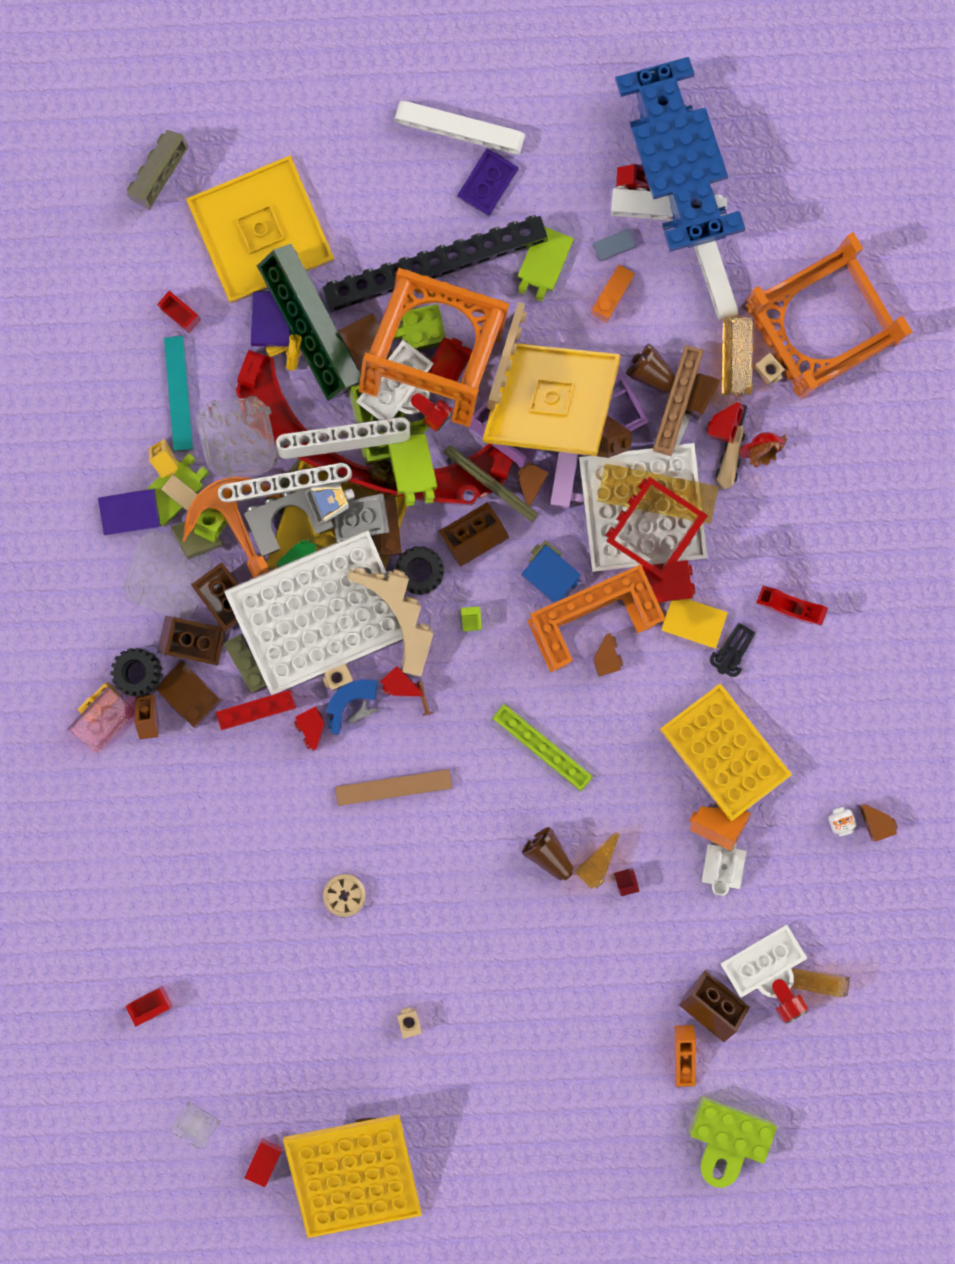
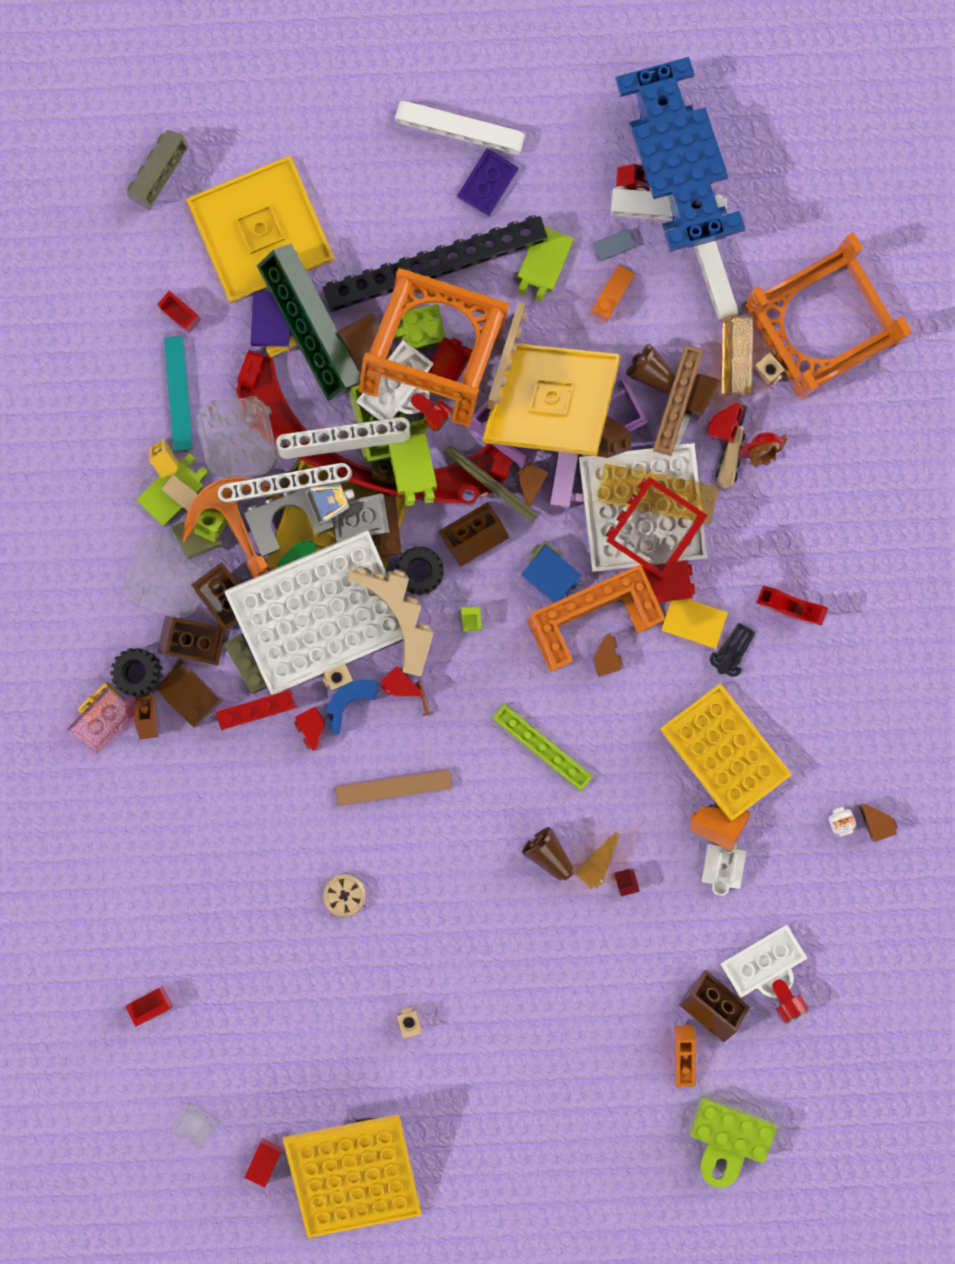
dark purple tile [98,489,161,535] -> none
yellow axle [286,334,302,371] -> none
light grey bar [348,700,378,724] -> none
clear yellow slope [791,968,850,997] -> none

